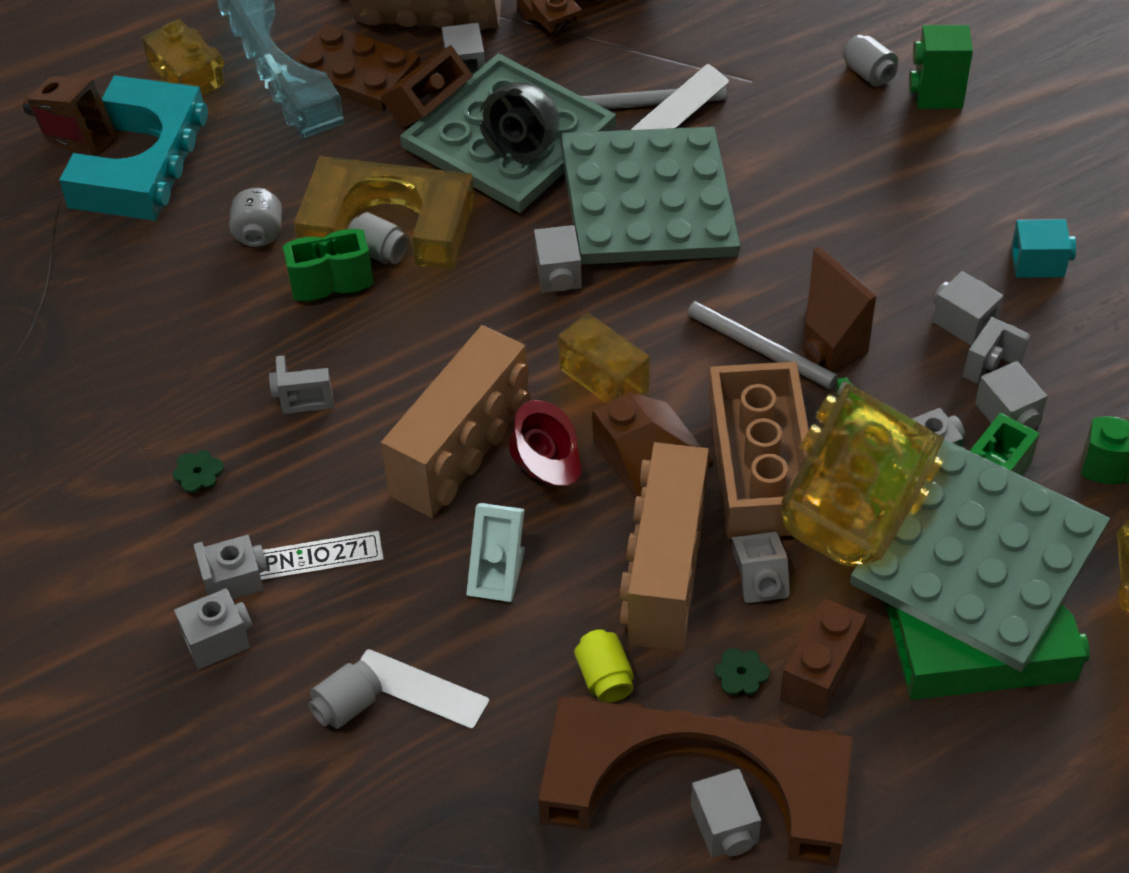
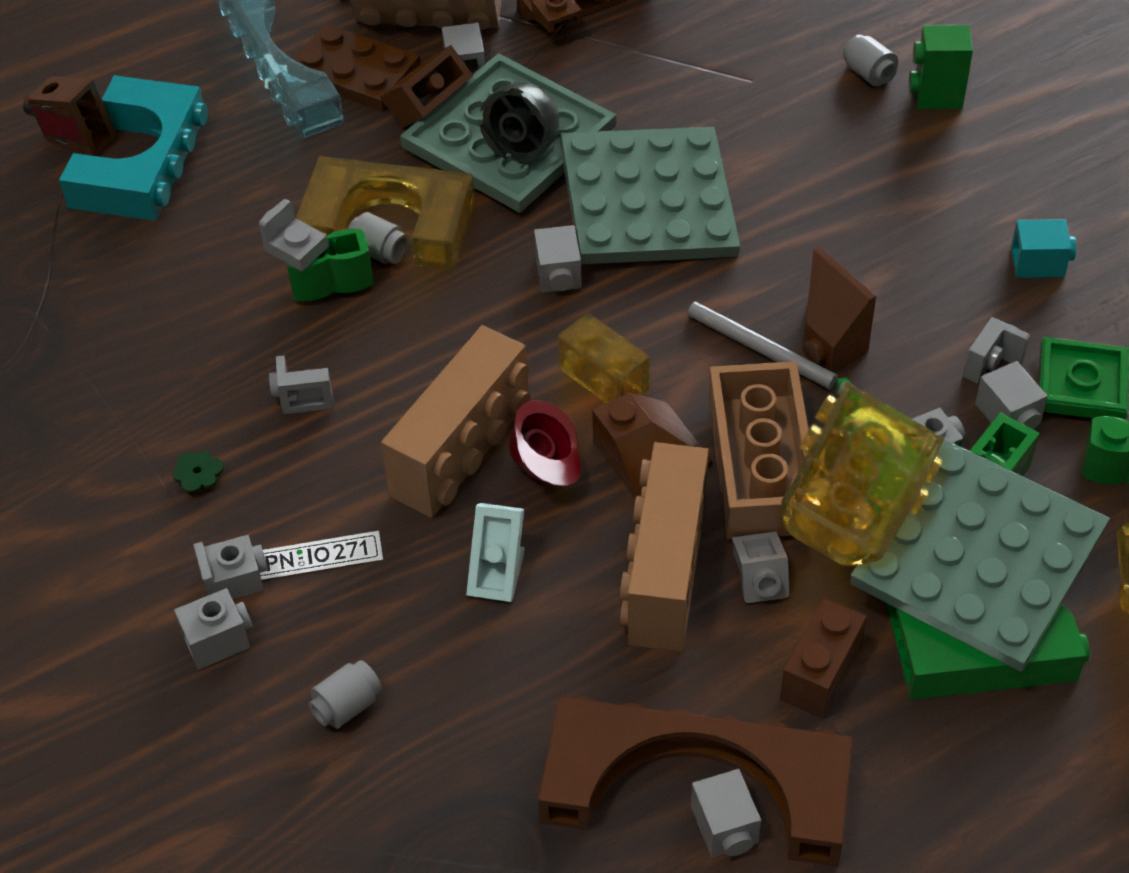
clear yellow brick [141,18,225,96] -> none
light grey head [229,188,283,247] -> none
white sticker [360,649,489,728] -> none
neon yellow brick [574,629,634,703] -> none
light grey bar [582,85,727,109] -> none
white sticker [632,64,729,130] -> none
dark green plant [714,648,770,695] -> none
light grey brick [932,271,1004,346] -> none
none -> light grey bracket [259,199,329,271]
none -> green plate [1038,337,1129,419]

